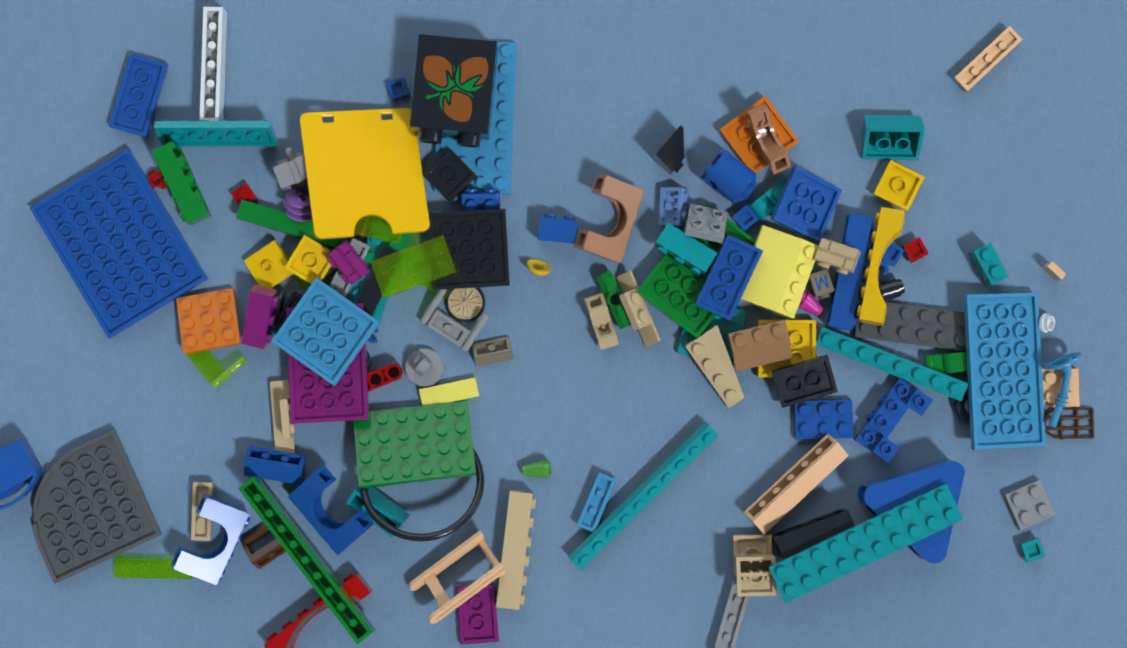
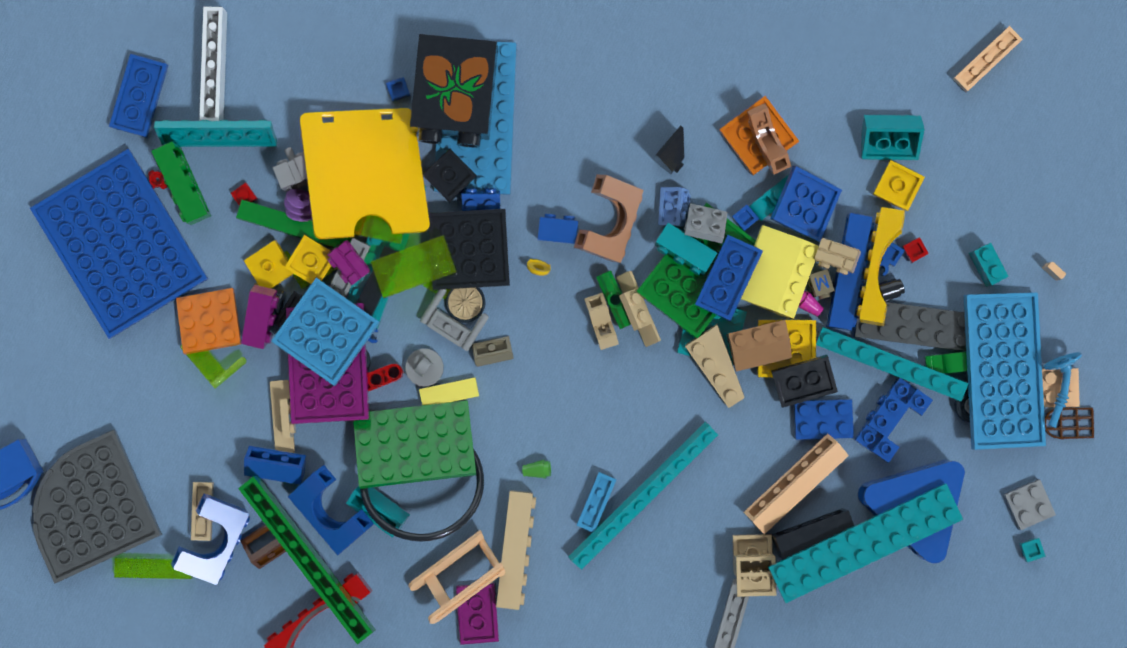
blue cylinder [701,149,757,204] -> none
white plate [1039,313,1055,333] -> none

